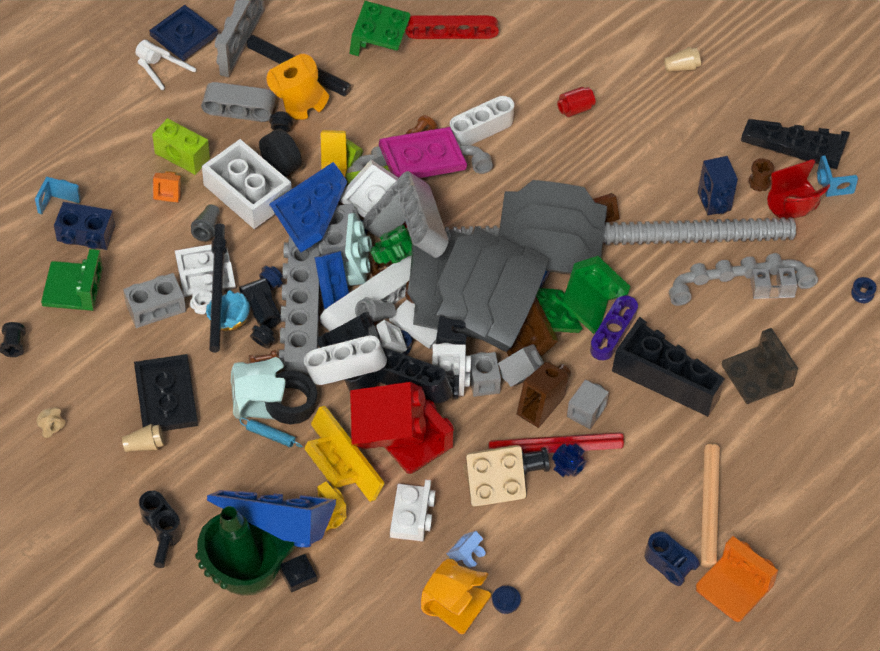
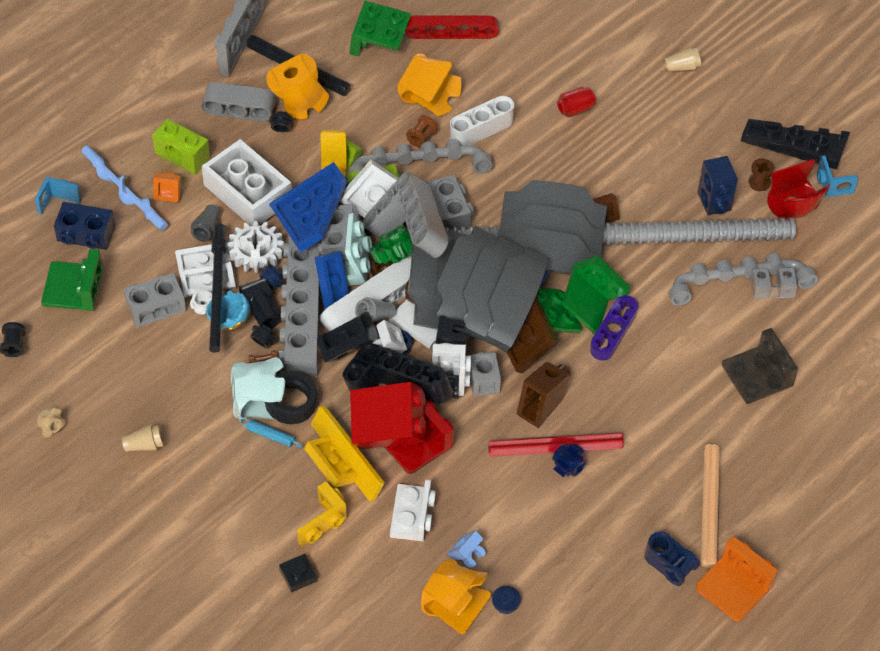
black tile [134,354,198,431] -> none
white plant [135,40,196,90] -> none
black beam [139,490,182,568] -> none
dark blue plate [149,5,218,61] -> none
dark green piece [195,506,296,596] -> none
blue wedge [207,490,336,547] -> none
black tyre [259,129,302,177] -> none
white beam [304,336,387,385] -> none
dark pink tile [378,127,467,178] -> none
tan bracket [463,445,526,507] -> none
light grey brick [498,344,544,387] -> none
black bush [522,447,550,475] -> none
light grey brick [567,379,609,429] -> none
black wedge [612,317,725,417] -> none
dark blue bush [851,277,877,304] -> none
none -> light blue piece [81,145,168,231]
none -> white gear [227,221,284,273]
none -> light orange piece [398,53,461,117]
none -> light grey brick [426,175,474,229]

